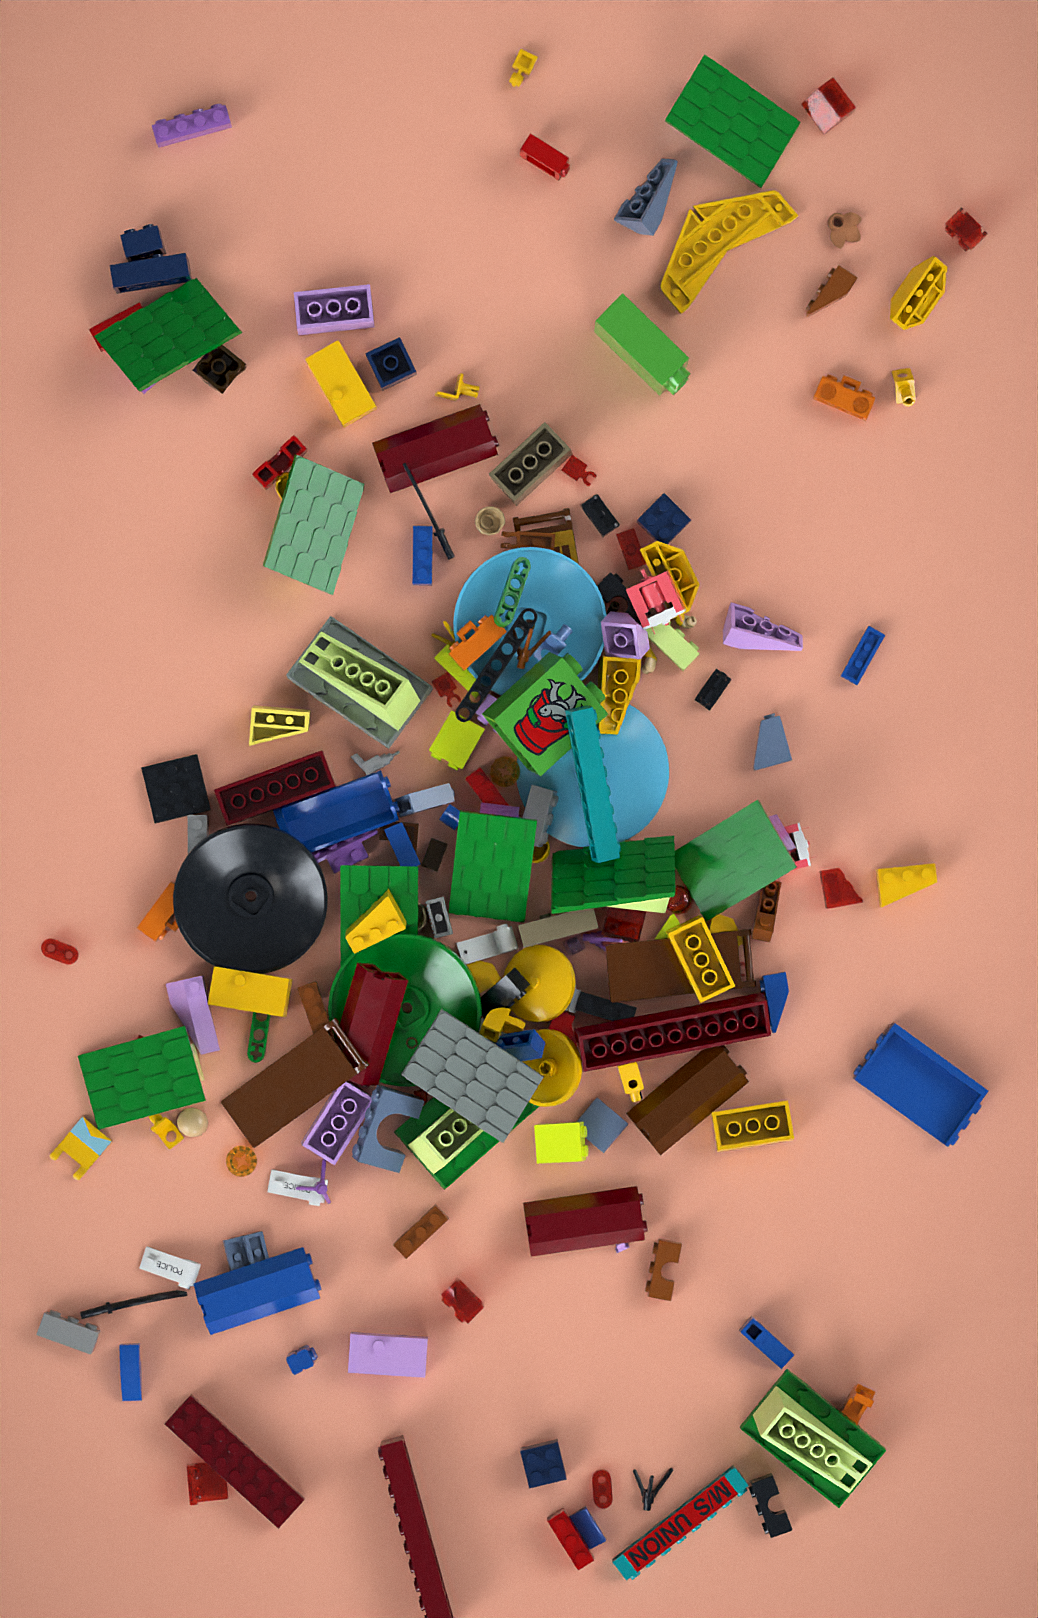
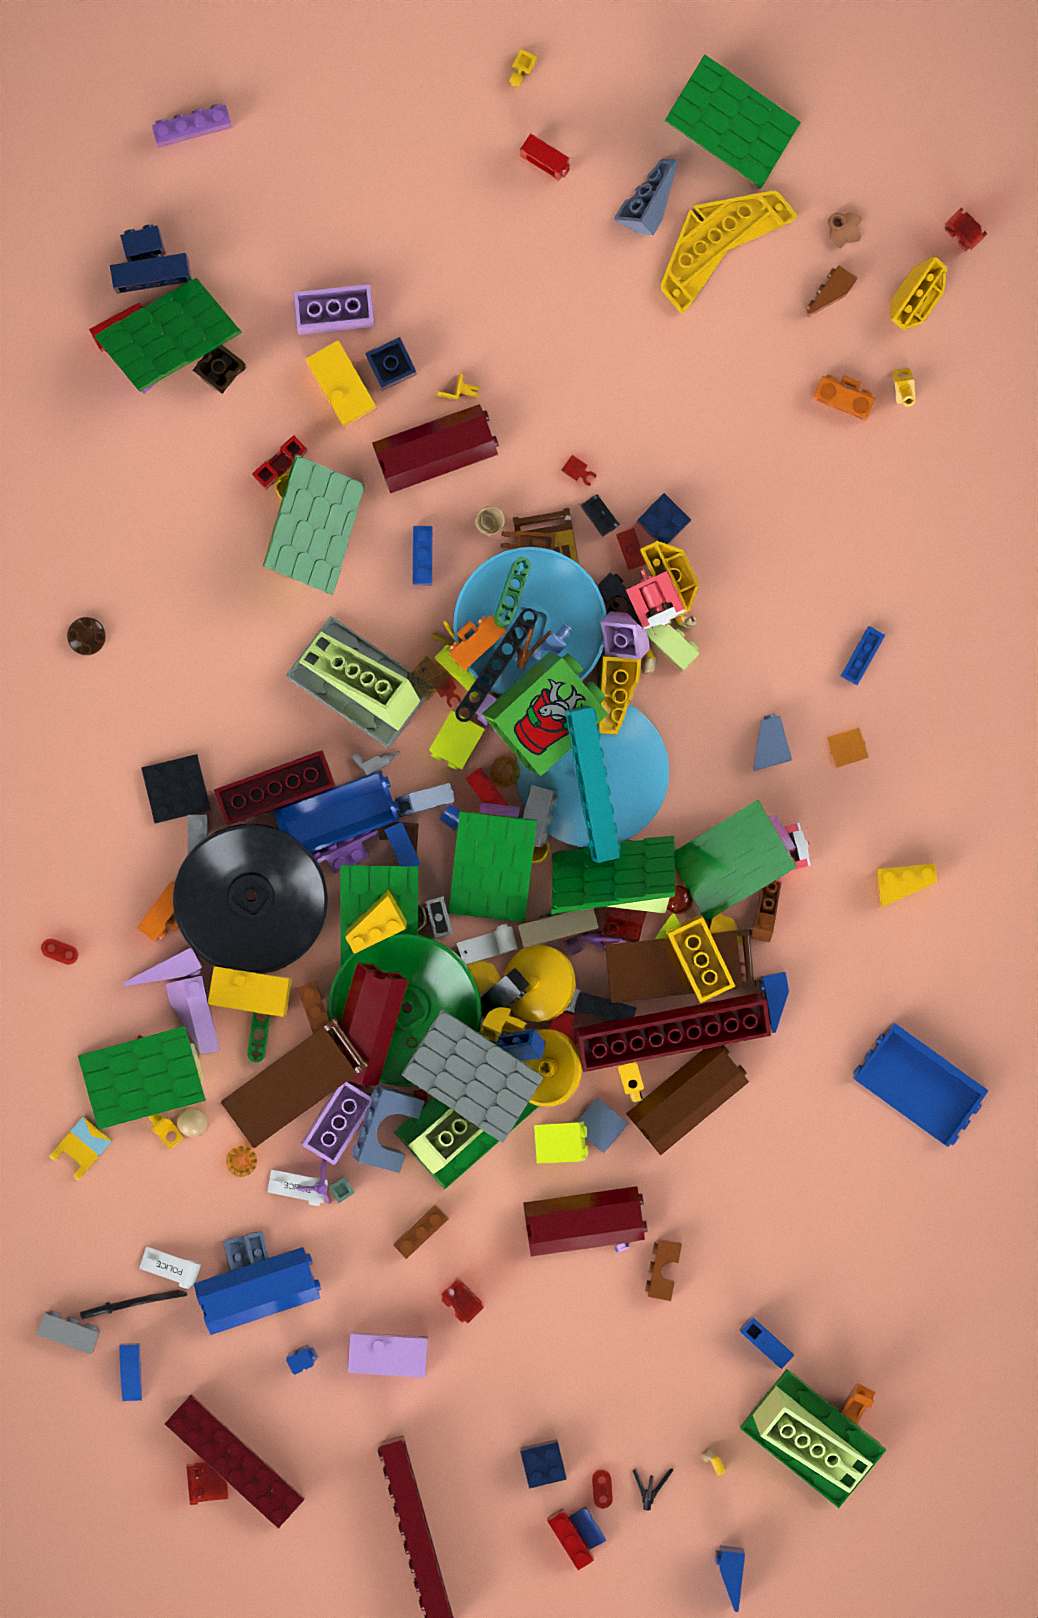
light yellow wedge [249,705,311,746] -> none
black sword [403,463,455,560] -> none
dark brown piece [421,838,448,872] -> none
dark tan brick [489,422,573,506] -> none
bright green brick [594,293,691,396] -> none
brick [612,1465,749,1581] -> none
black hinge [694,669,732,711] -> none
yellow brick [711,1100,794,1152] -> none
lavender wedge [723,602,803,651] -> none
black arch [748,1473,792,1538] -> none
clear red slope [801,77,856,134] -> none
clear red wing [819,868,863,909] -> none
none -> reddish brown dish [67,617,106,655]
none -> lavender slope [123,948,203,986]
none -> sand green plate [329,1177,355,1203]
none -> clear yellow piece [406,655,450,700]
none -> arm [701,1449,726,1475]
none -> blue slope [715,1545,745,1612]
none -> clear yellow piece [827,728,869,768]

